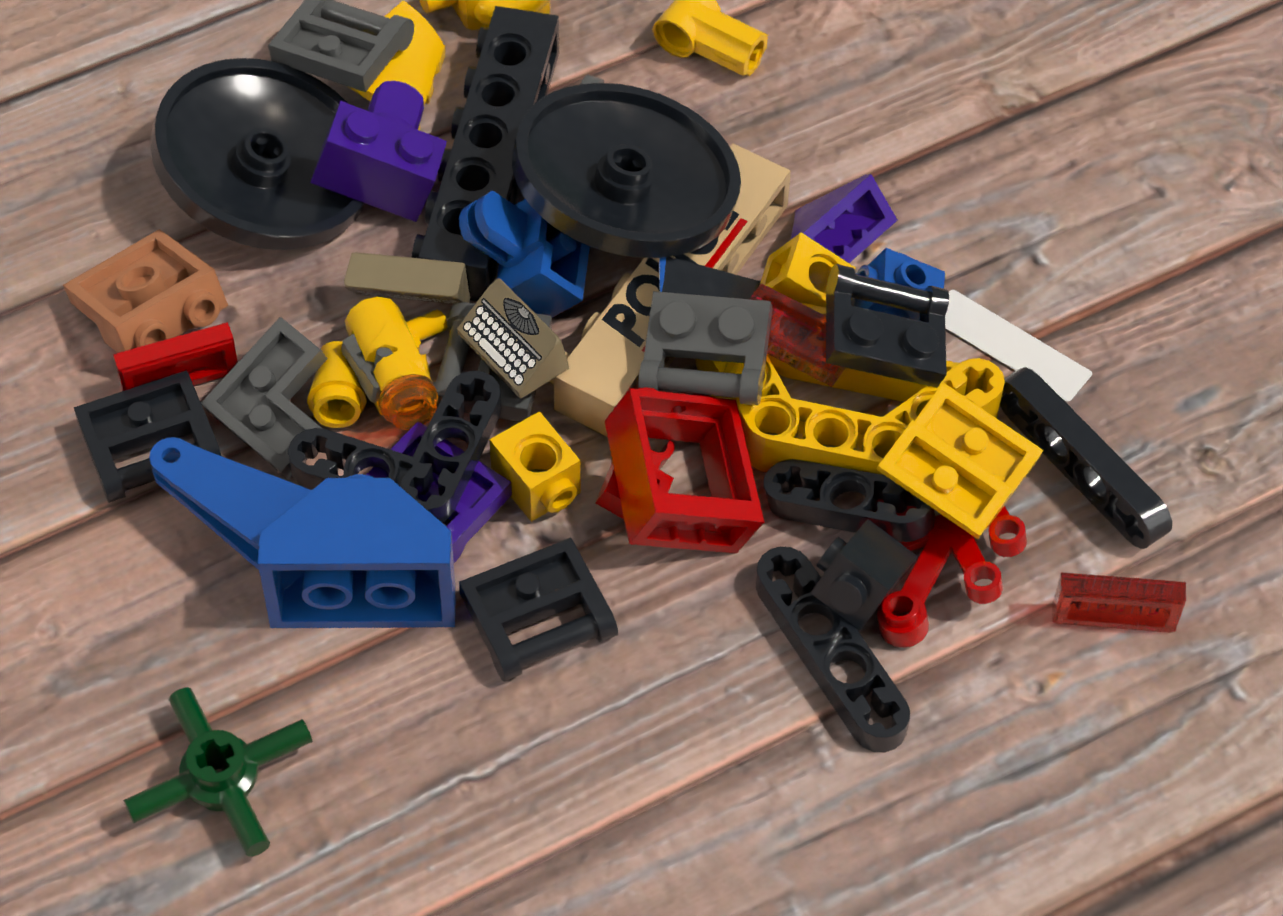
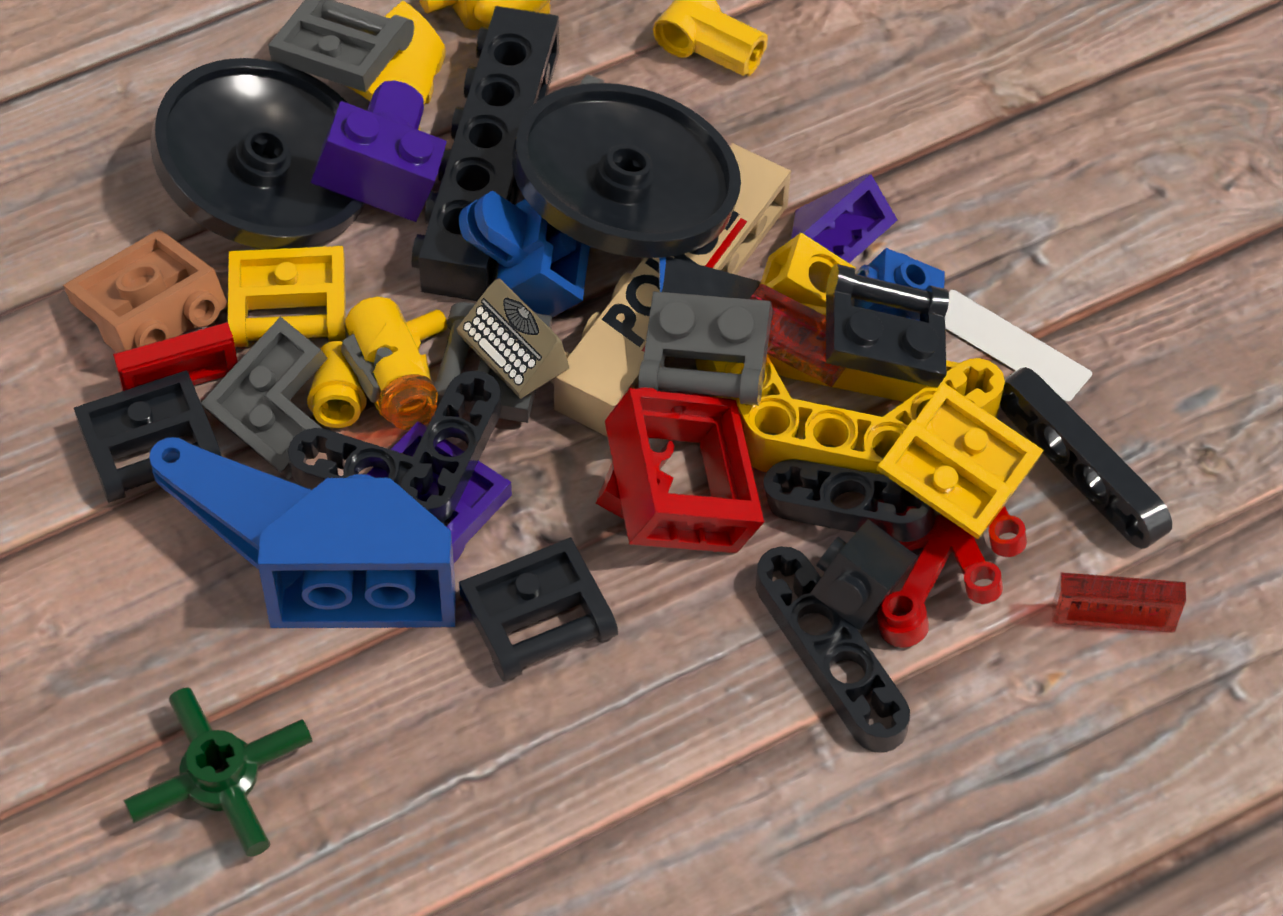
dark tan slope [344,252,470,304] -> none
yellow brick [489,411,581,522] -> none
none -> yellow plate [228,246,347,347]

